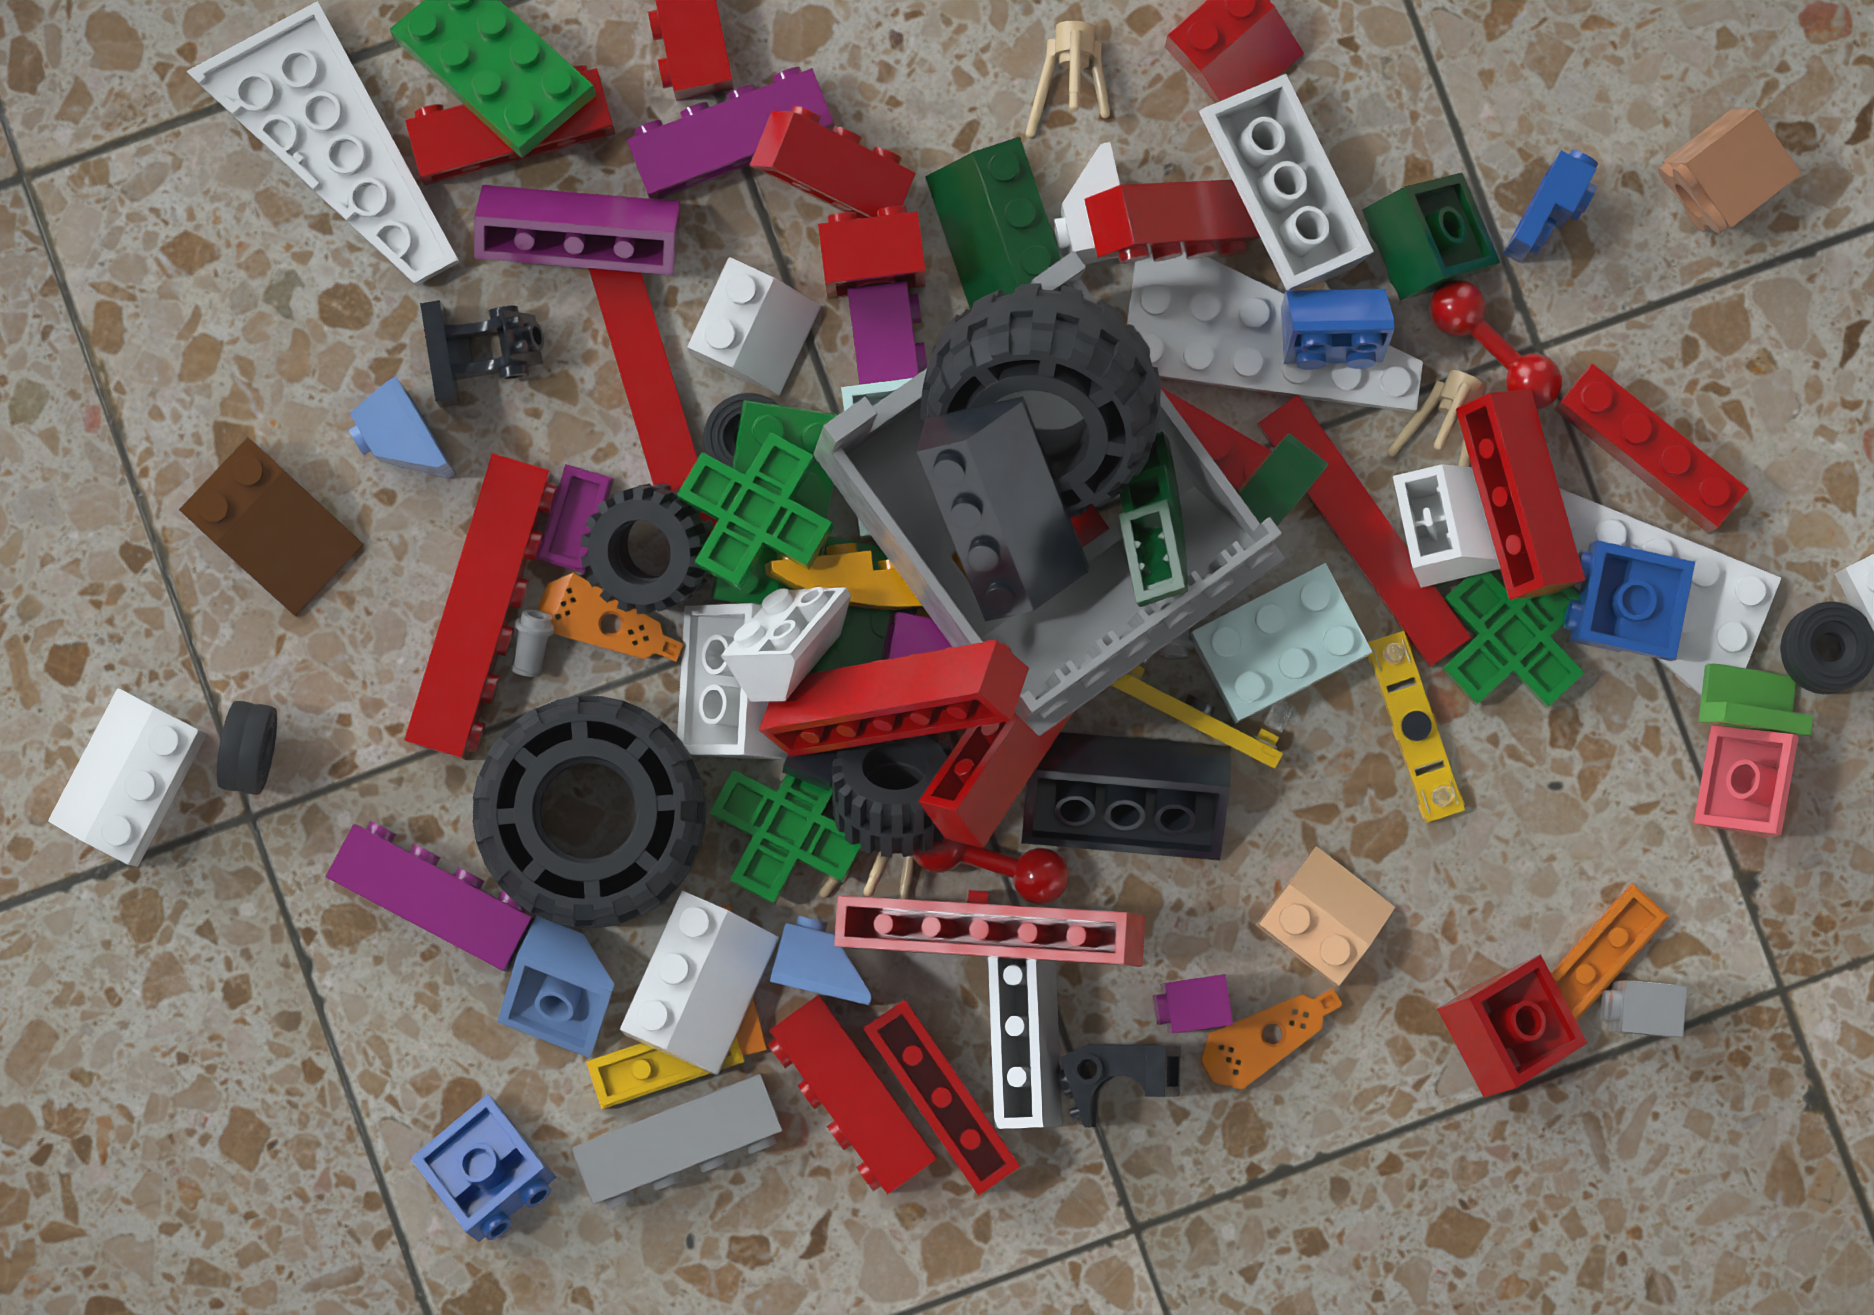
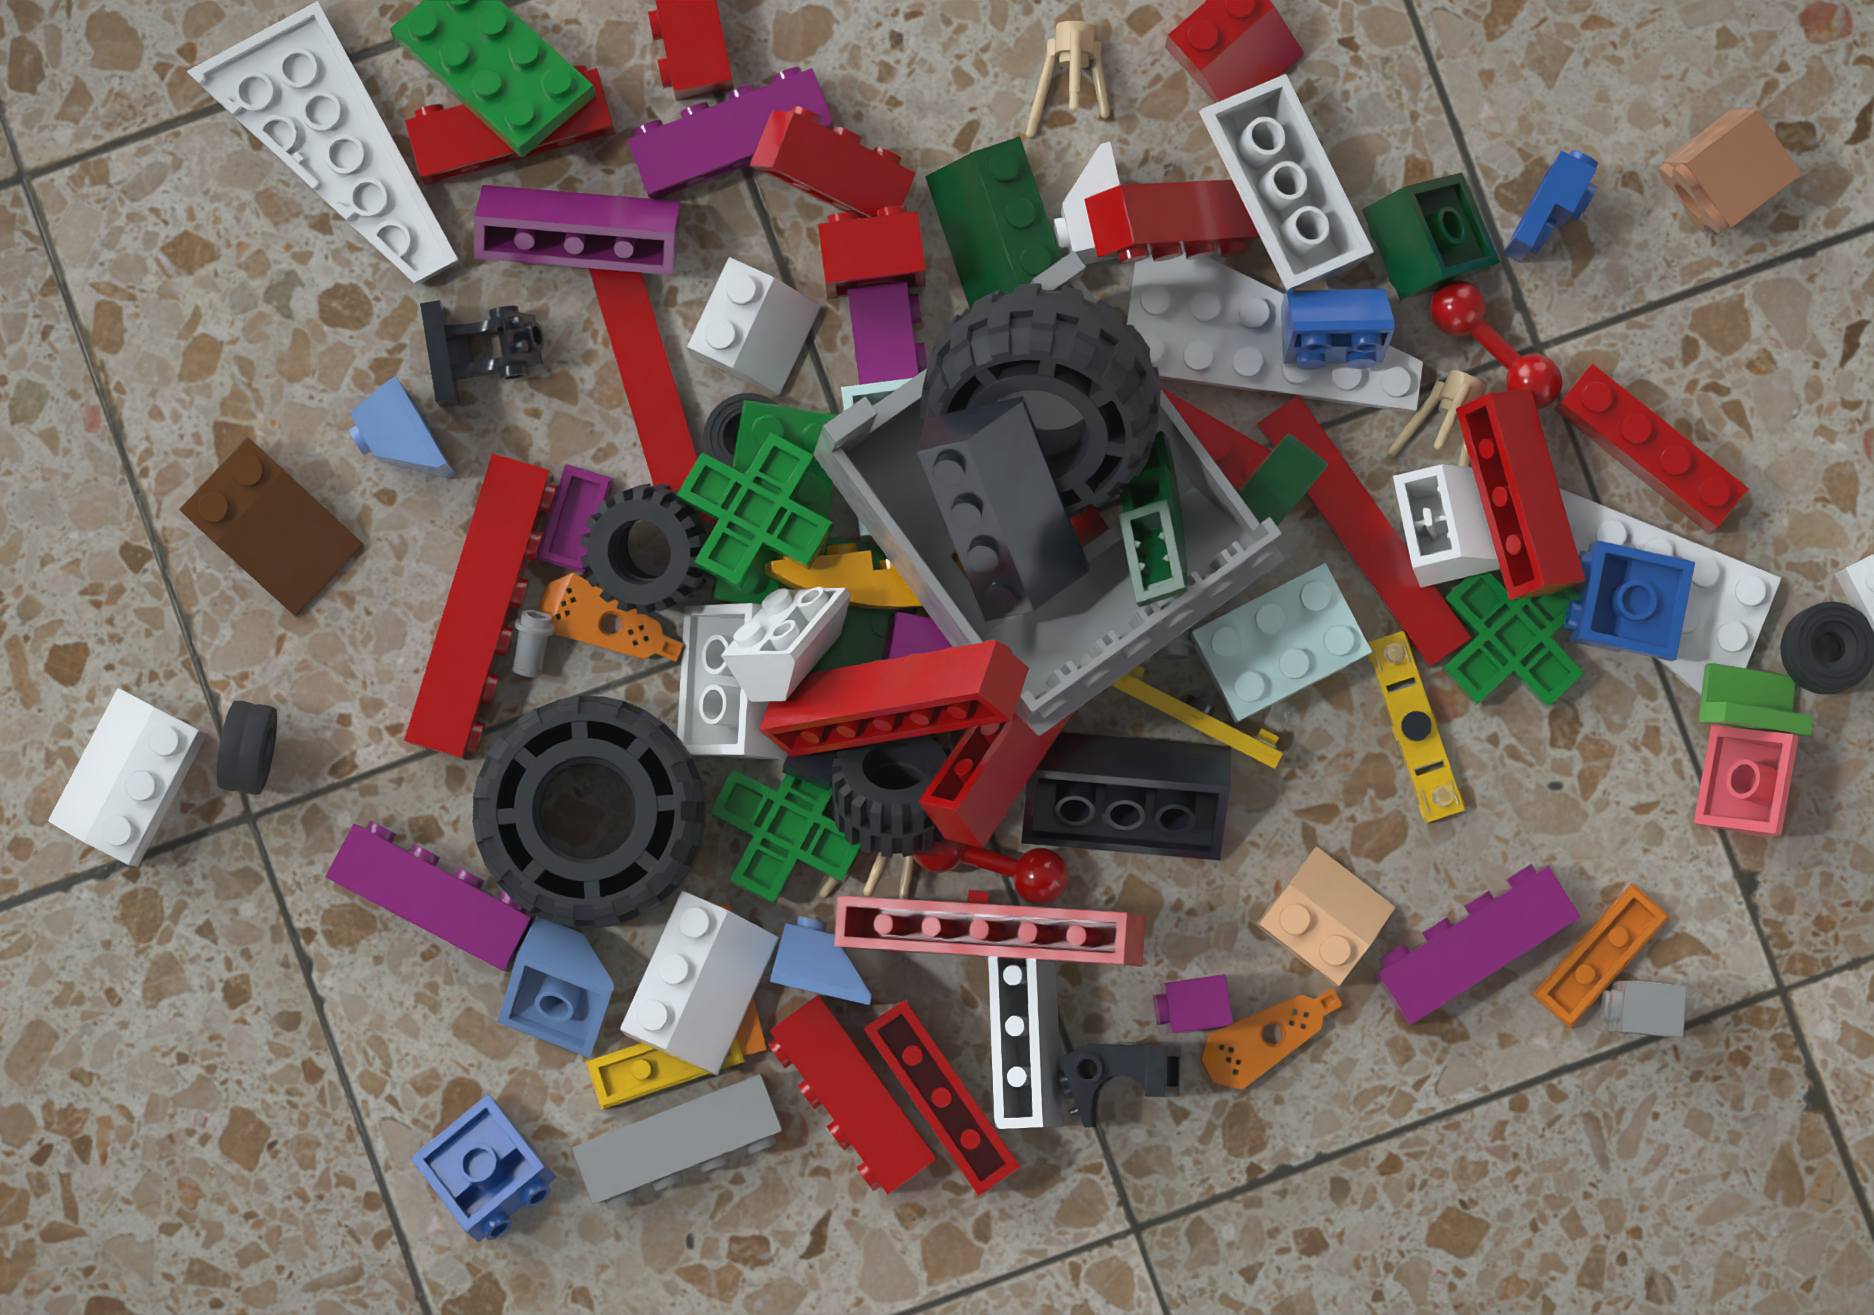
red slope [1437,954,1588,1098] -> none
none -> magenta brick [1374,863,1581,1025]

